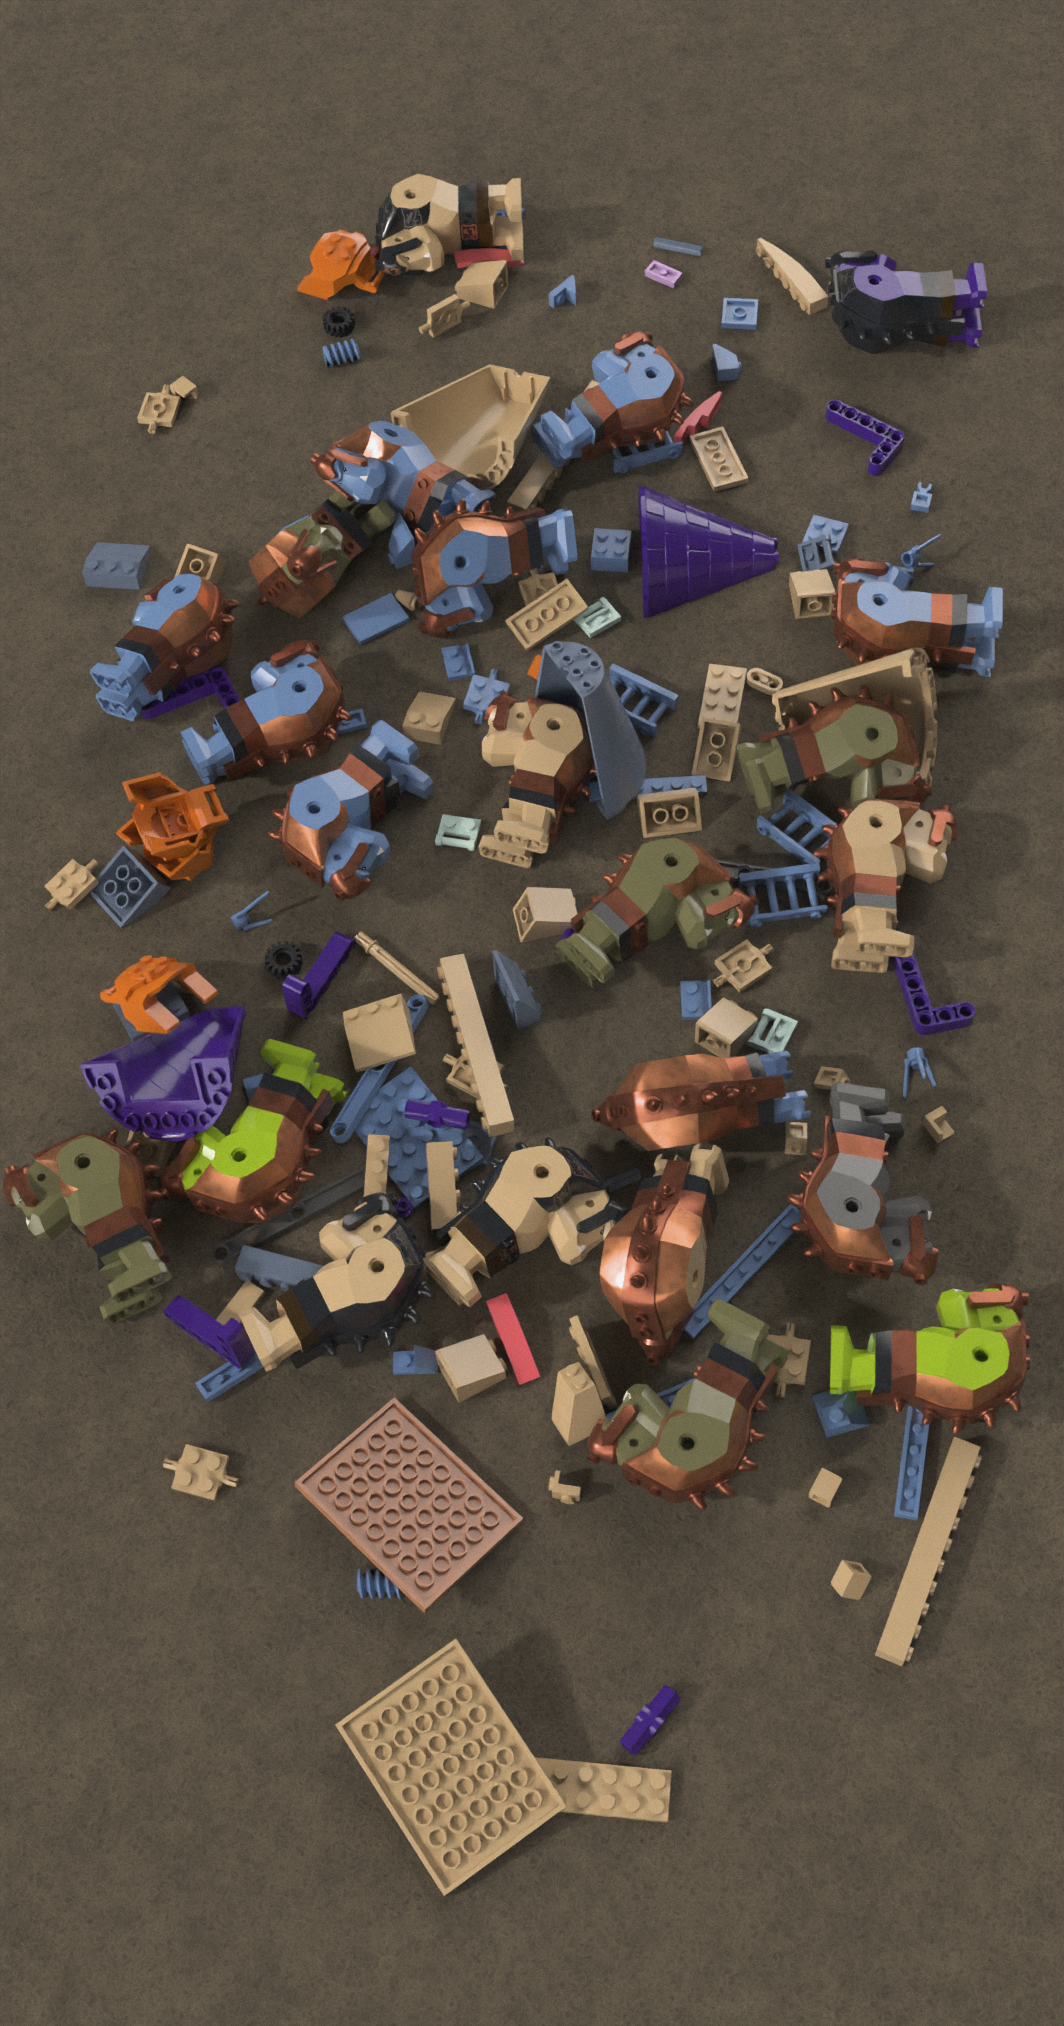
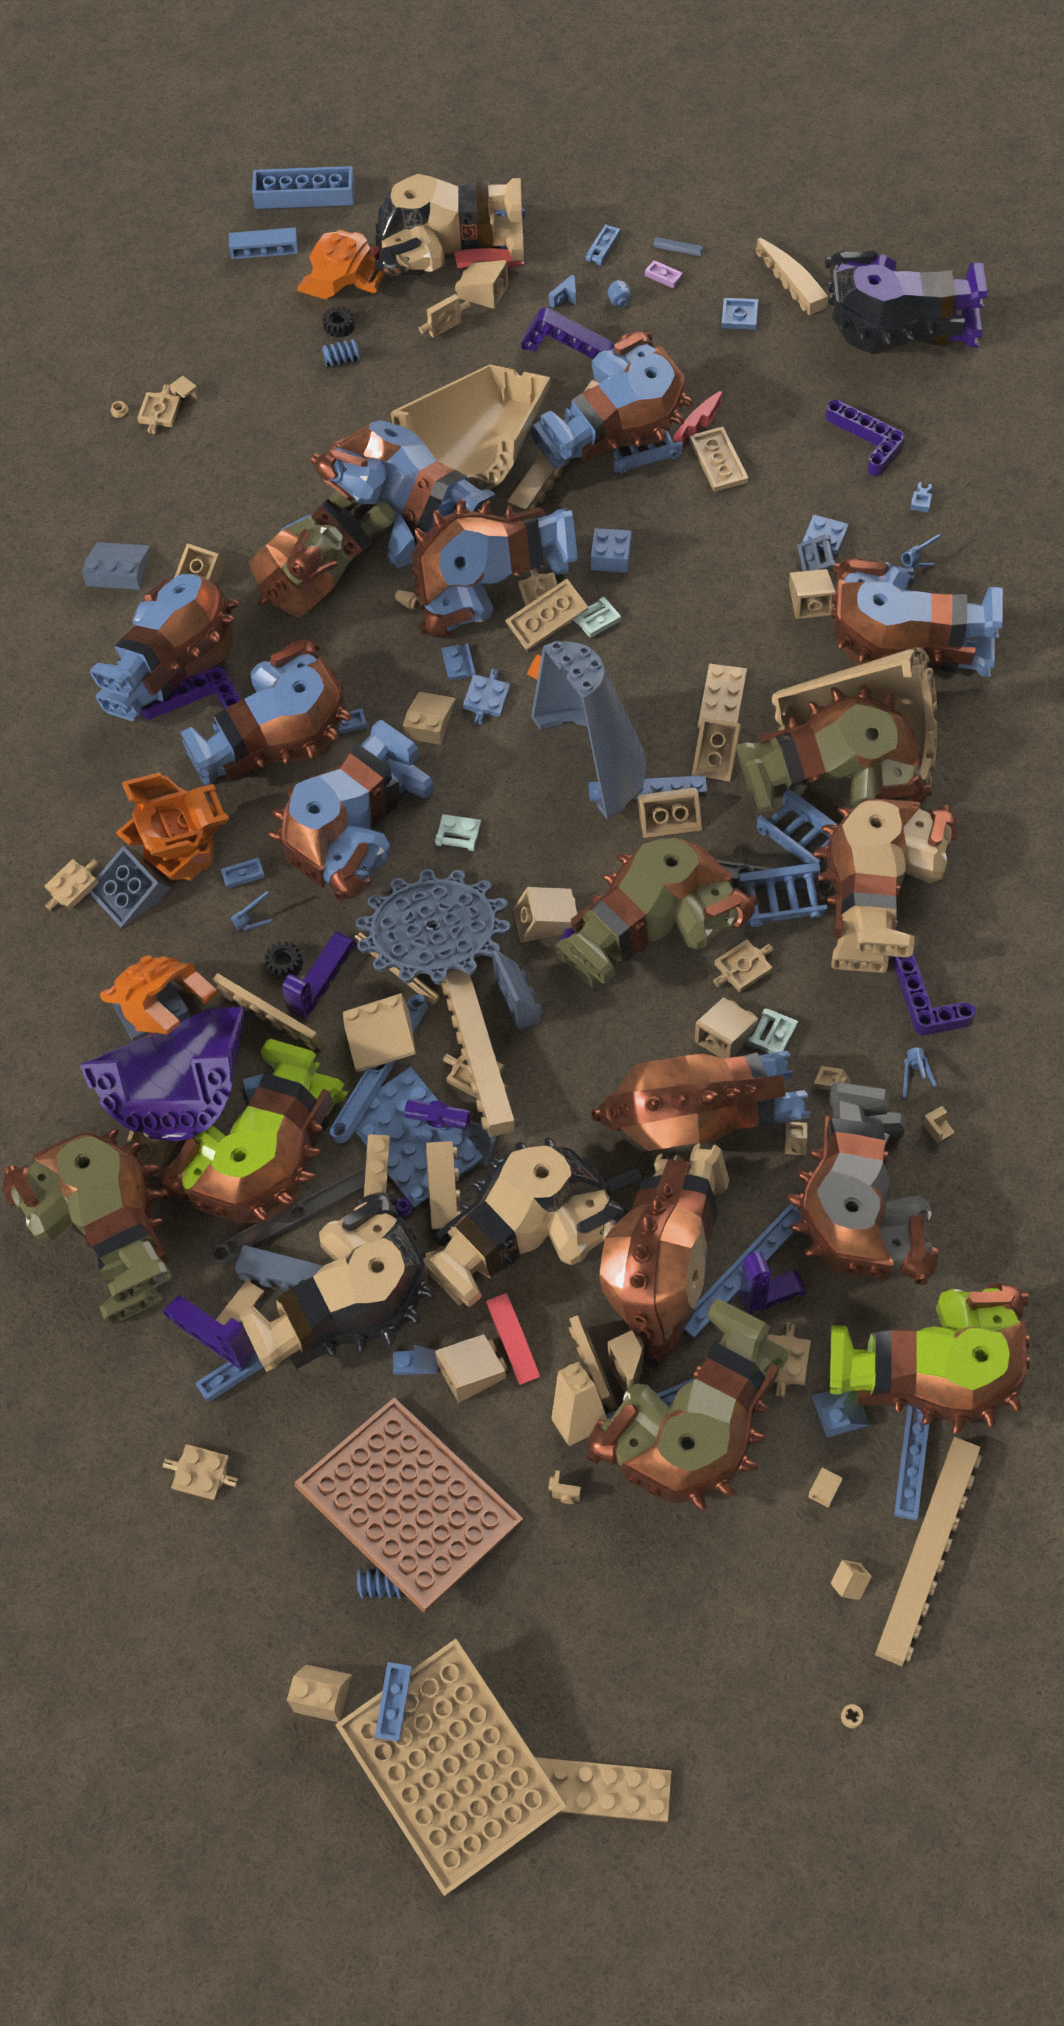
medium blue tile [342,593,409,645] -> none
tan piece [479,691,597,868] -> none
medium blue fence [609,663,679,738] -> none
dark purple piece [619,1685,681,1756] -> none
dark purple cone [638,486,779,618] -> none
medium blue plate [680,980,712,1020] -> none
medium blue slope [712,344,742,381] -> none
tan plate [747,668,783,696] -> none
none -> tan plate [110,401,128,418]
none -> tan plate [213,973,326,1051]
none -> medium blue plate [220,858,265,889]
none -> medium blue brick [229,227,298,259]
none -> medium blue brick [252,166,355,209]
none -> tan slope [287,1664,352,1722]
none -> sand blue plate [356,869,511,984]
none -> medium blue plate [375,1662,412,1742]
none -> dark purple beam [521,308,614,359]
none -> medium blue plate [585,224,621,266]
none -> medium blue head [607,281,632,308]
none -> tan slope [608,1330,644,1394]
none -> dark purple beam [739,1251,807,1315]
none -> tan bush [841,1704,863,1728]

